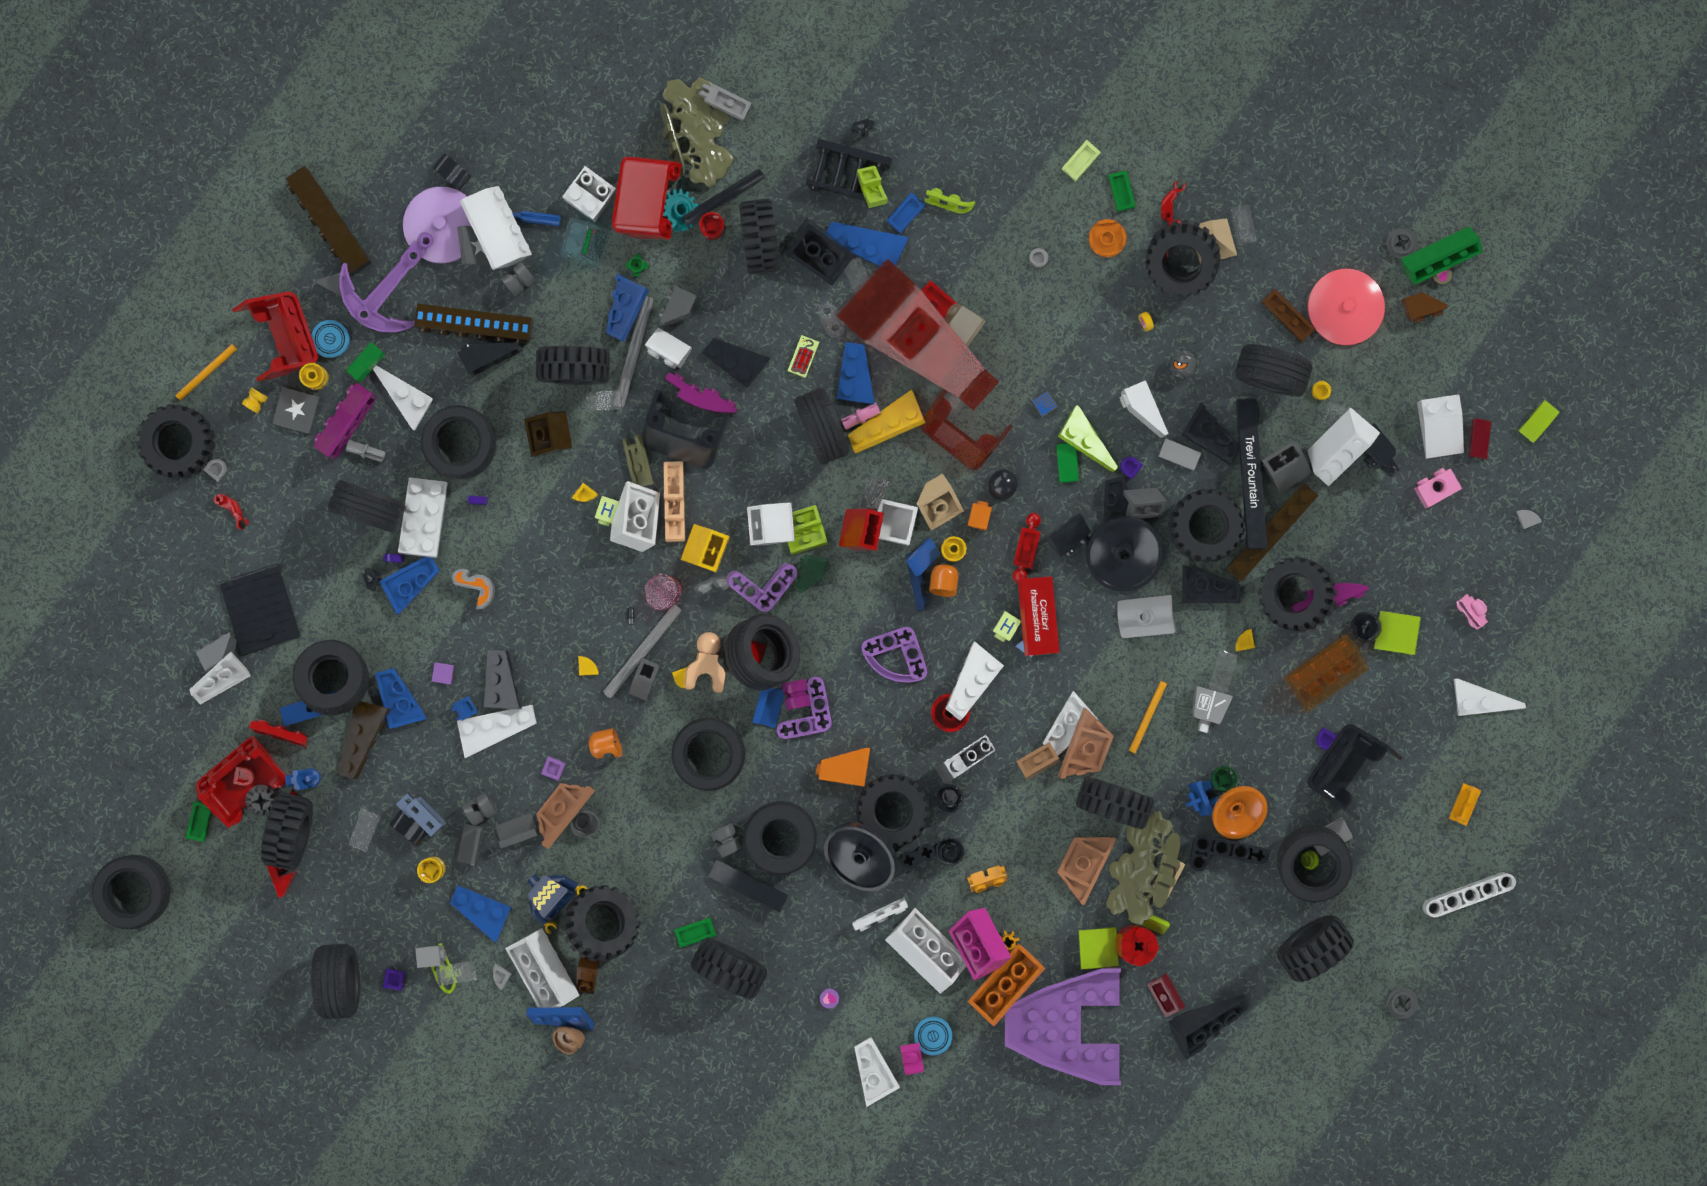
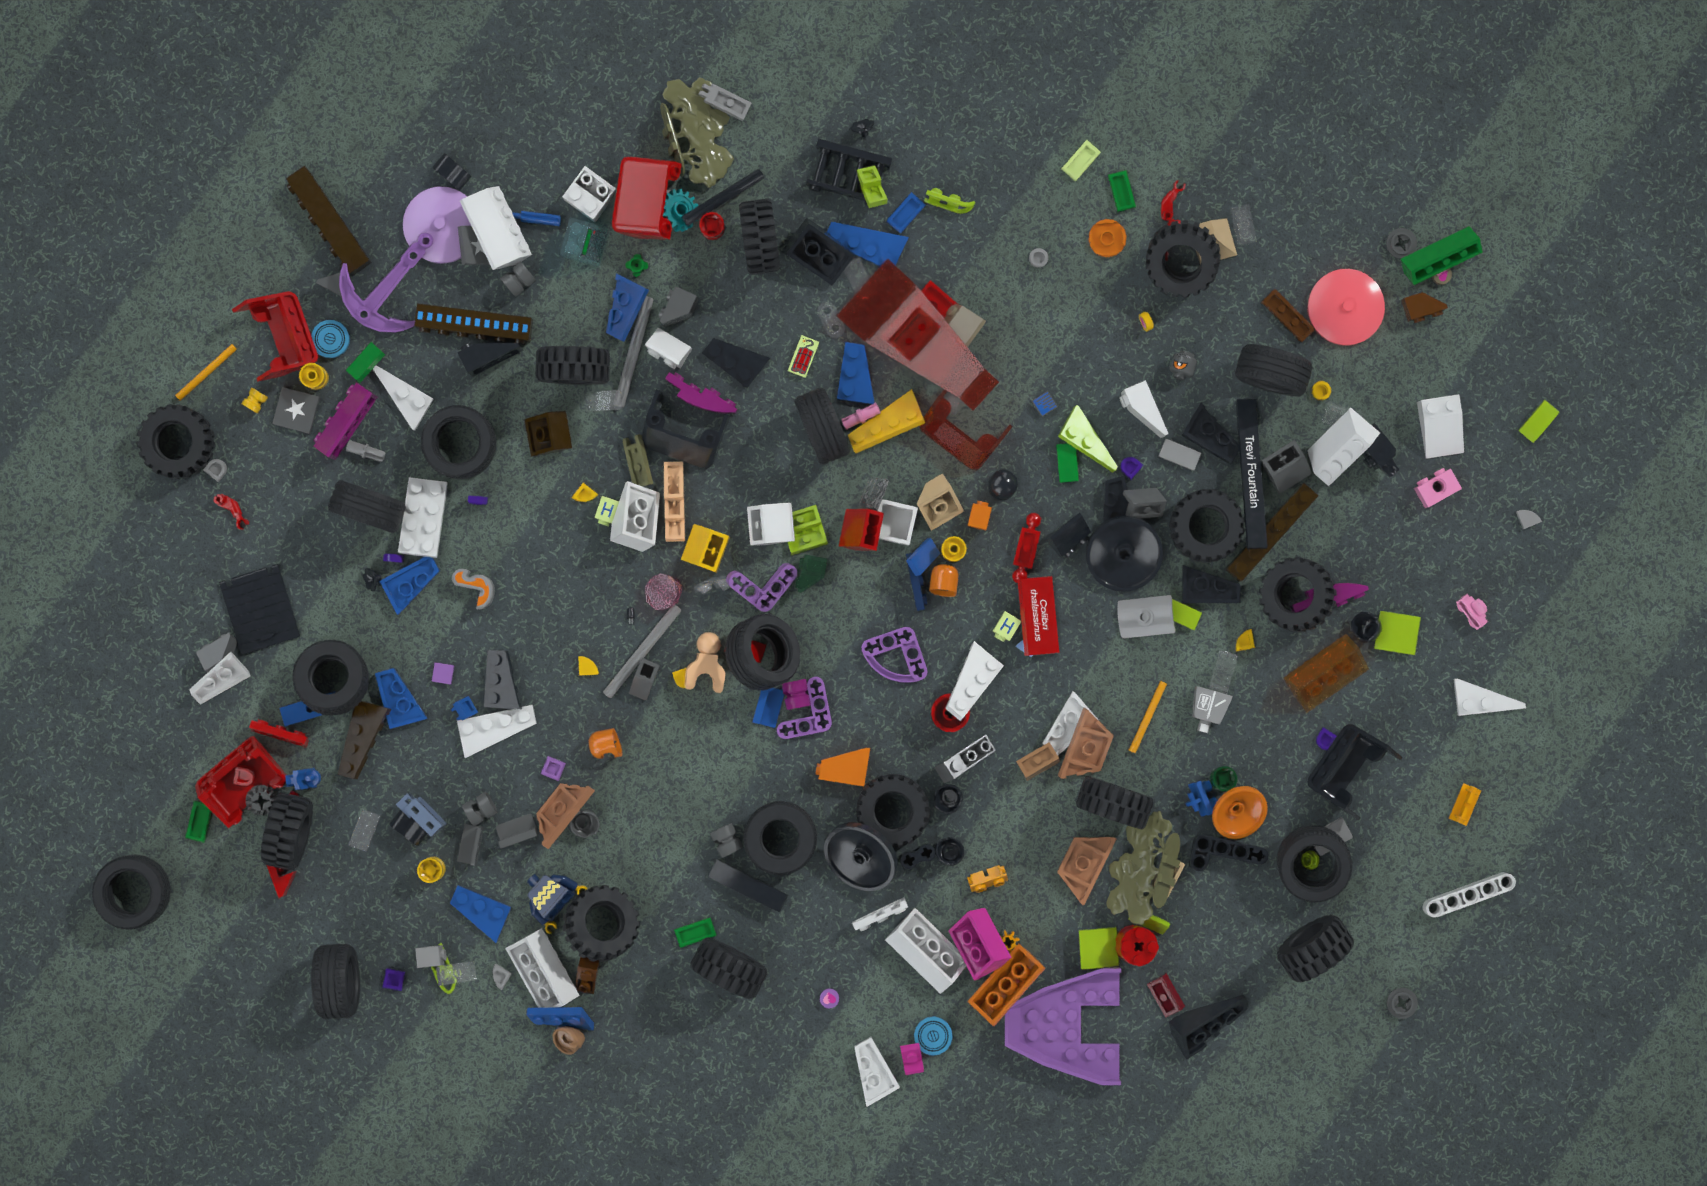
black tyre [671,717,746,791] -> none
dark red slope [1468,418,1492,459] -> none
none -> lime slope [1172,599,1202,630]

